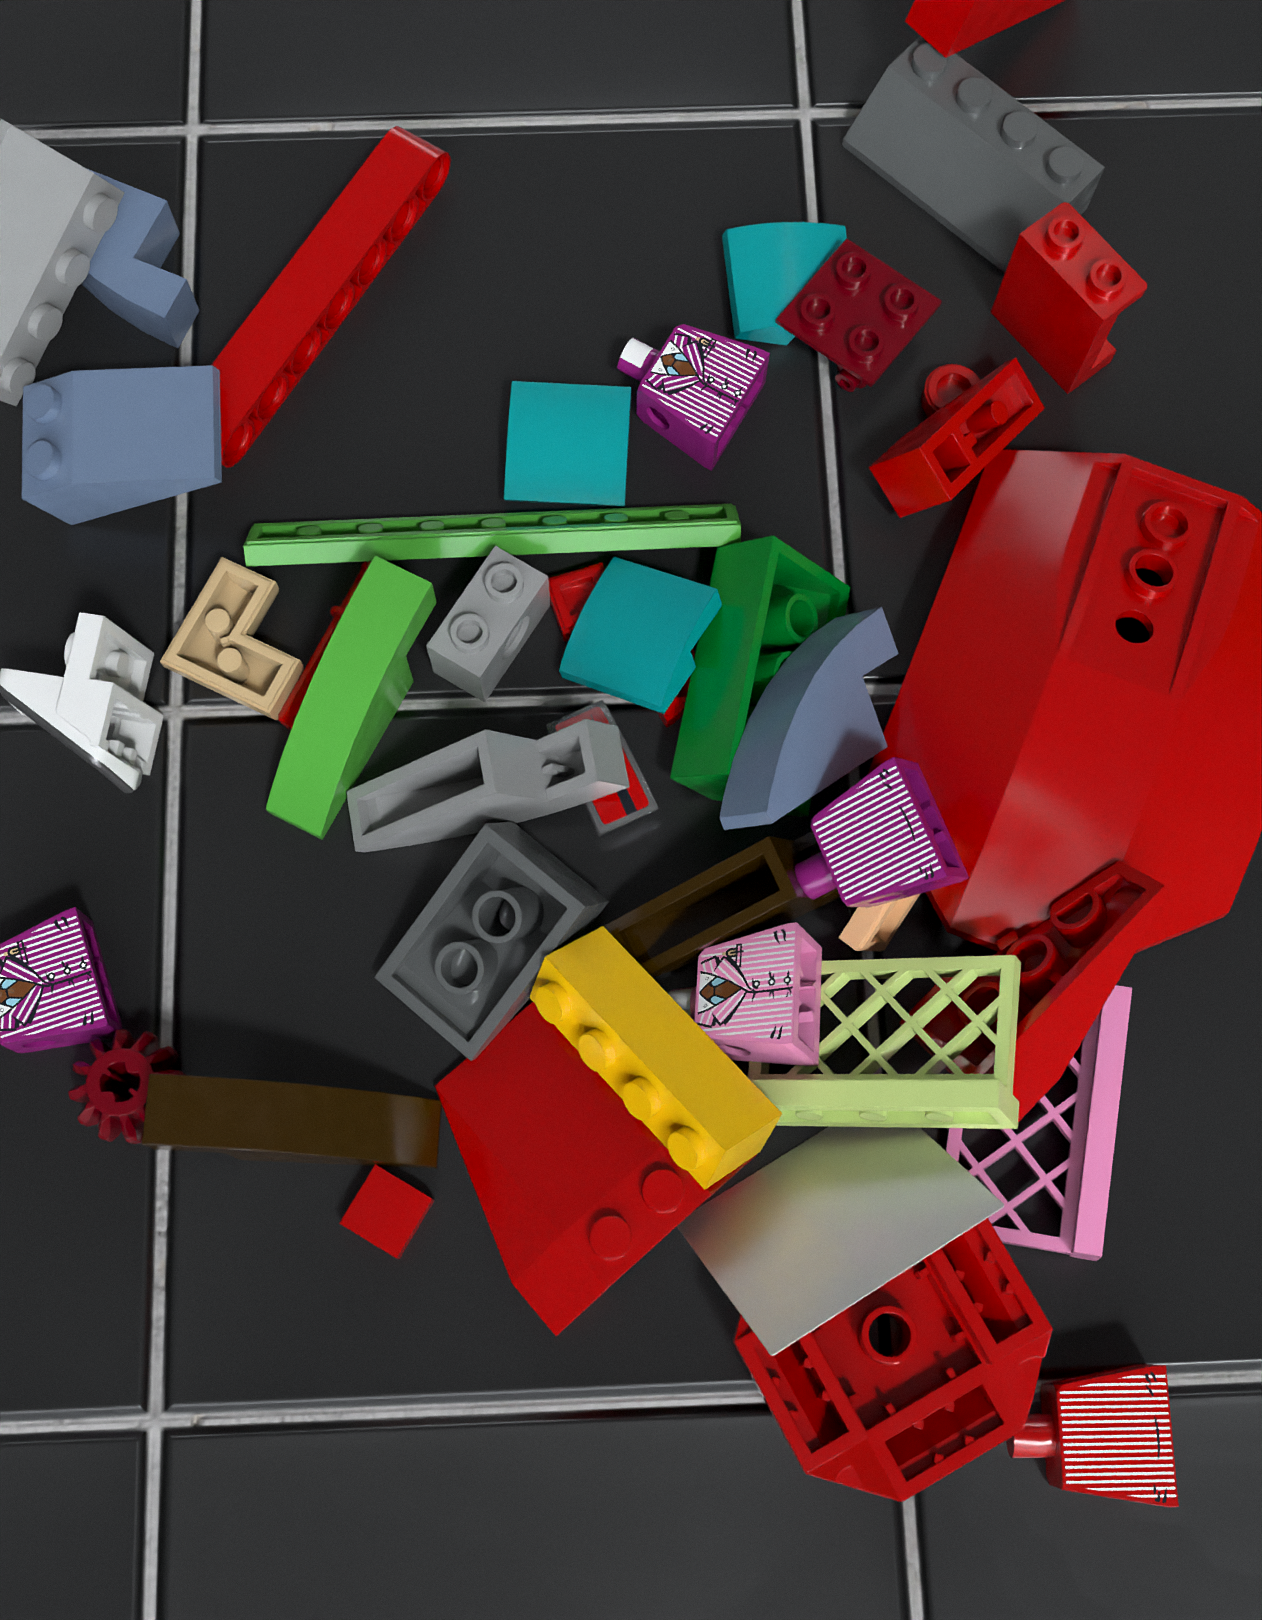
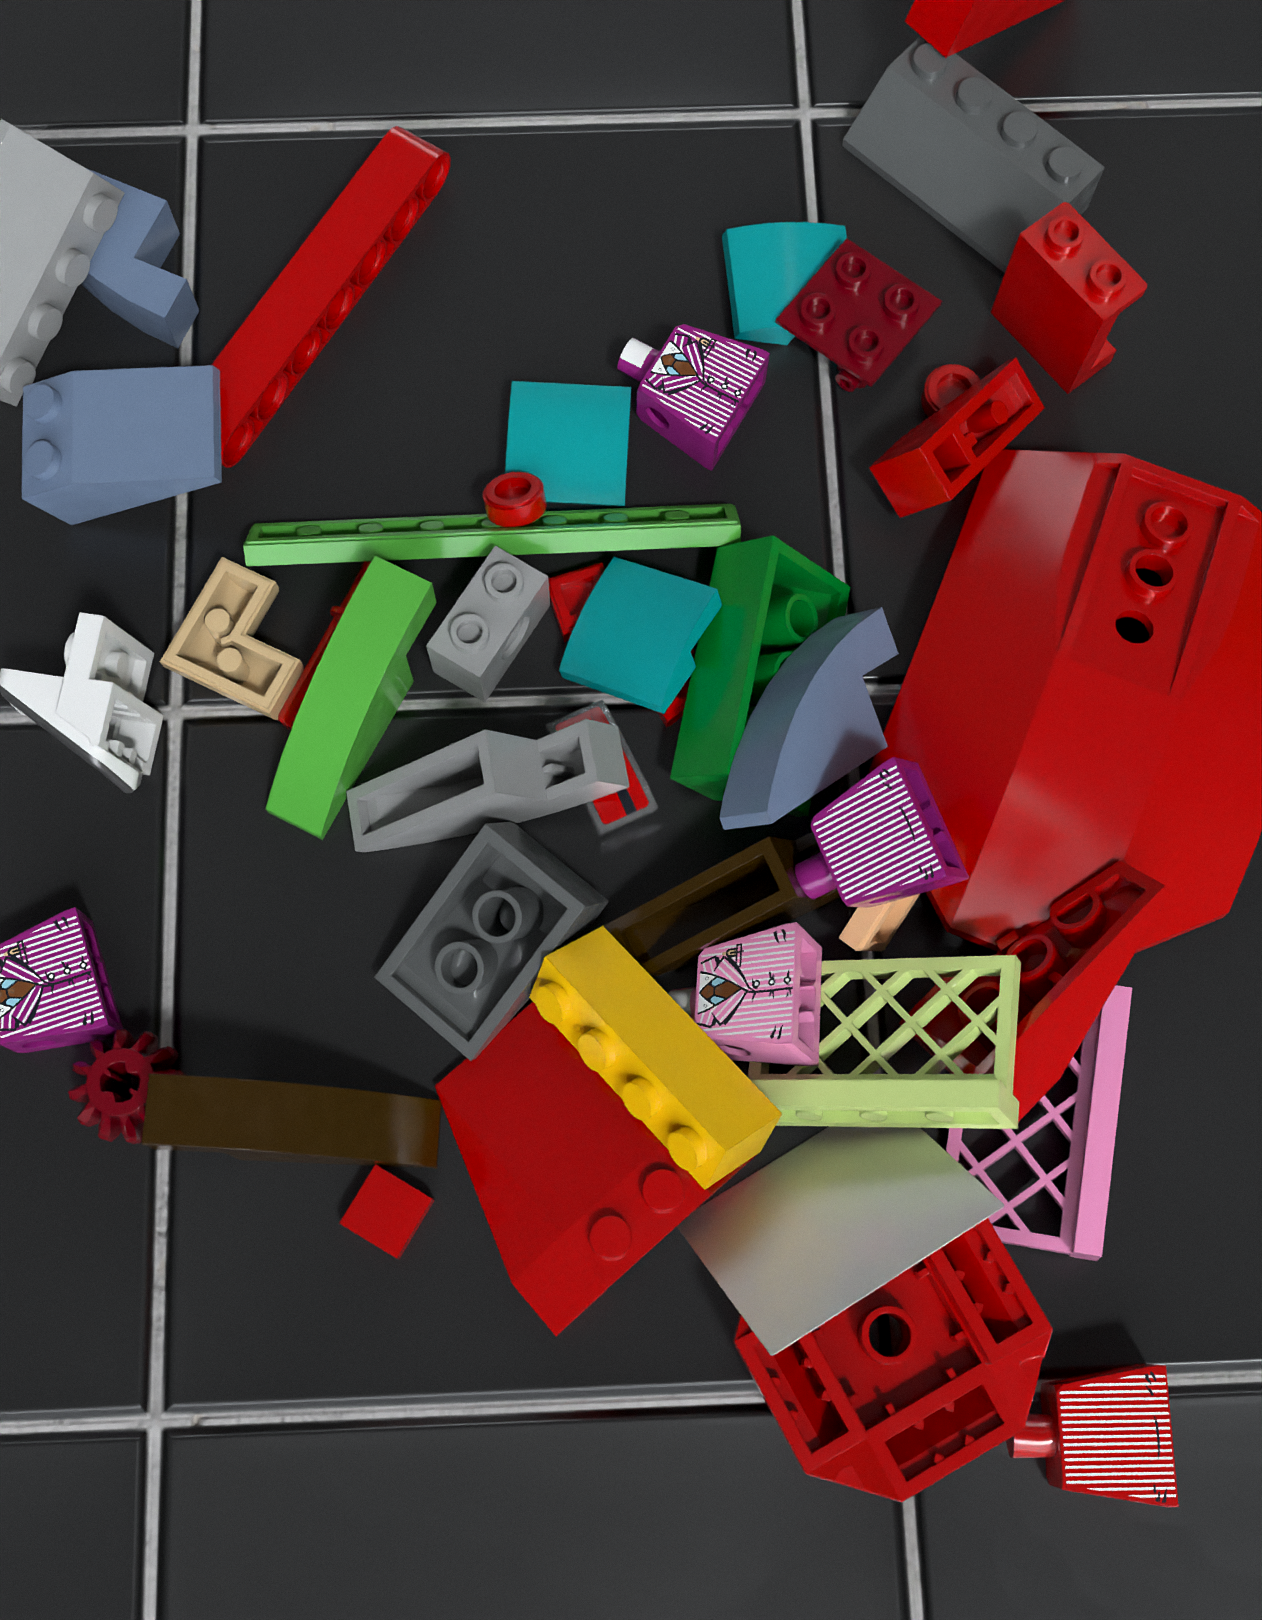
none -> red tile [483,472,547,527]

